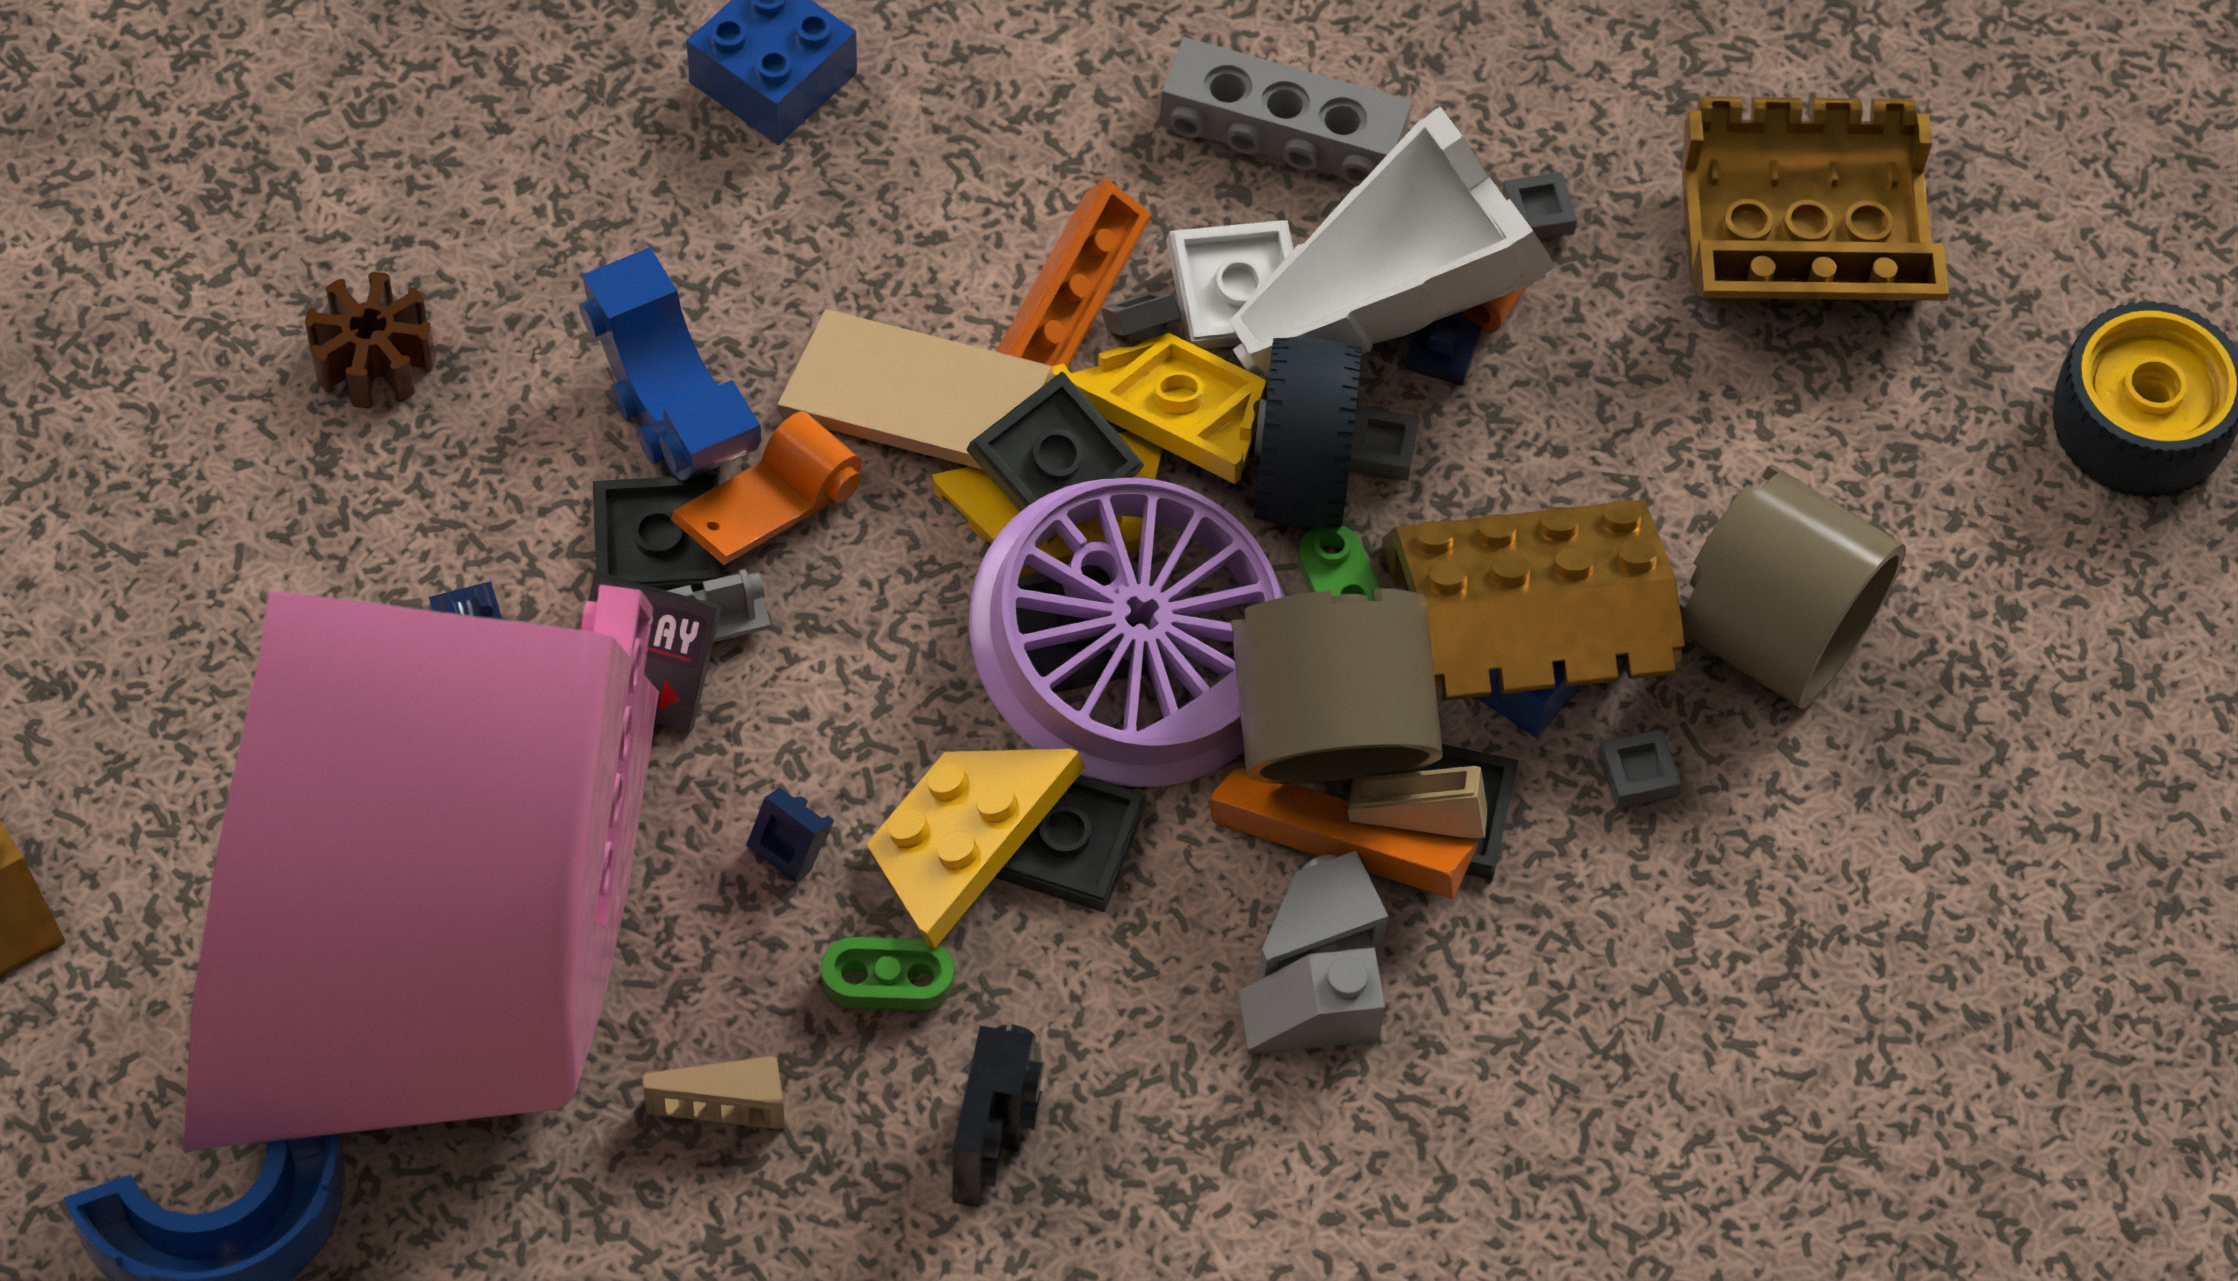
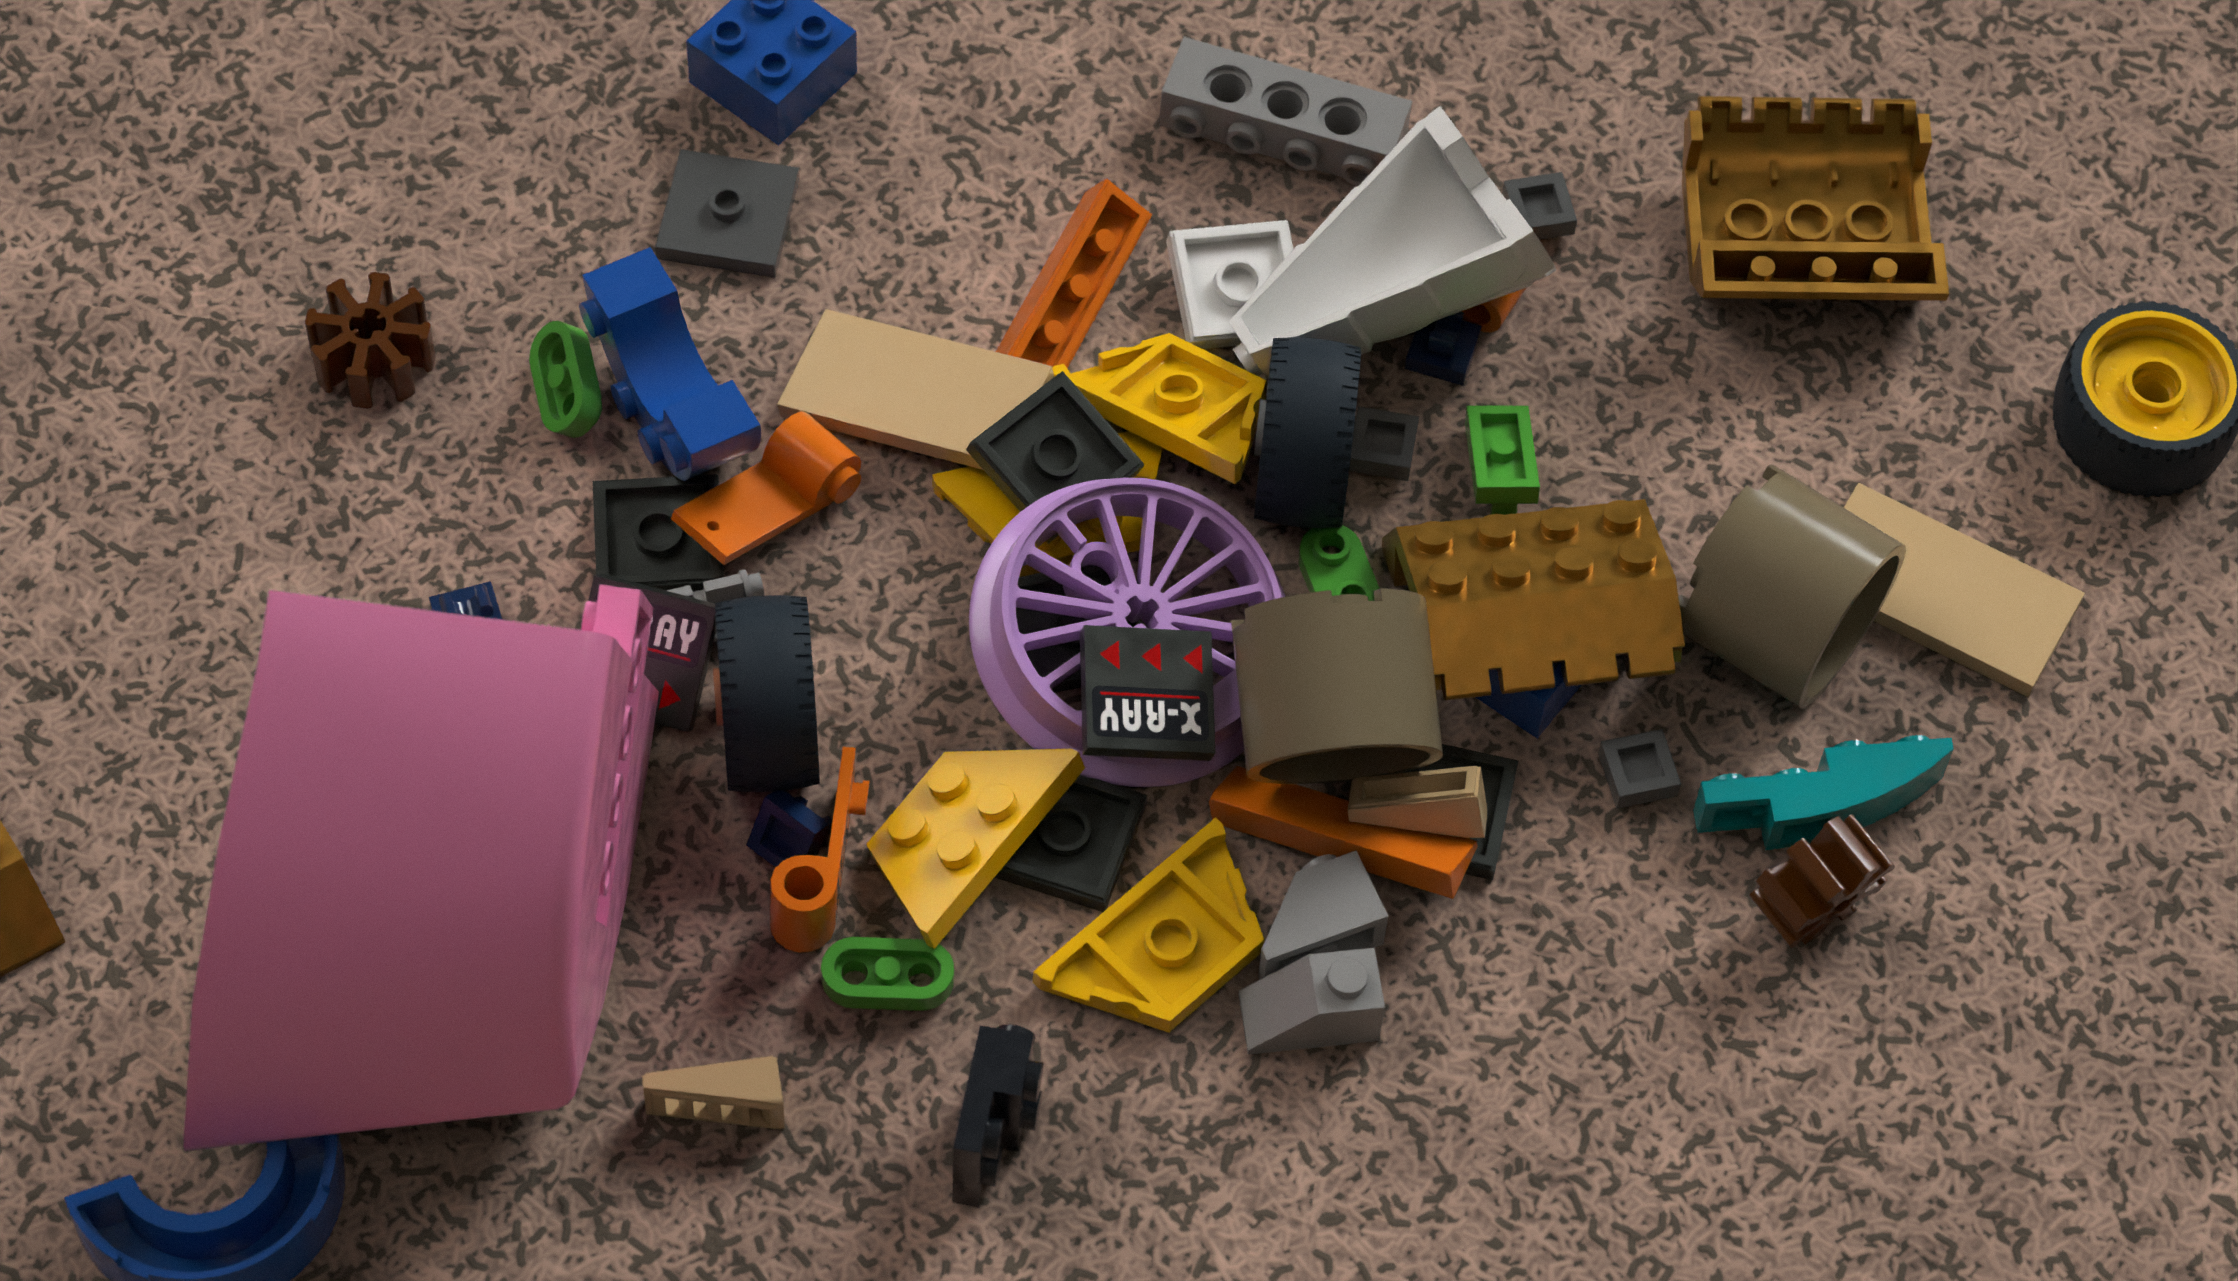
dark grey plate [1101,290,1180,342] -> none
none -> bright green plate [529,321,602,438]
none -> dark grey plate [655,149,799,278]
none -> black wheel [713,595,820,792]
none -> orange door [770,747,870,953]
none -> yellow wing [1033,817,1265,1033]
none -> pearl dark grey tile [1080,625,1216,761]
none -> bright green plate [1465,406,1540,515]
none -> teal slope [1693,735,1954,850]
none -> reddish brown gear [1749,814,1895,948]
none -> tan tile [1844,483,2085,698]

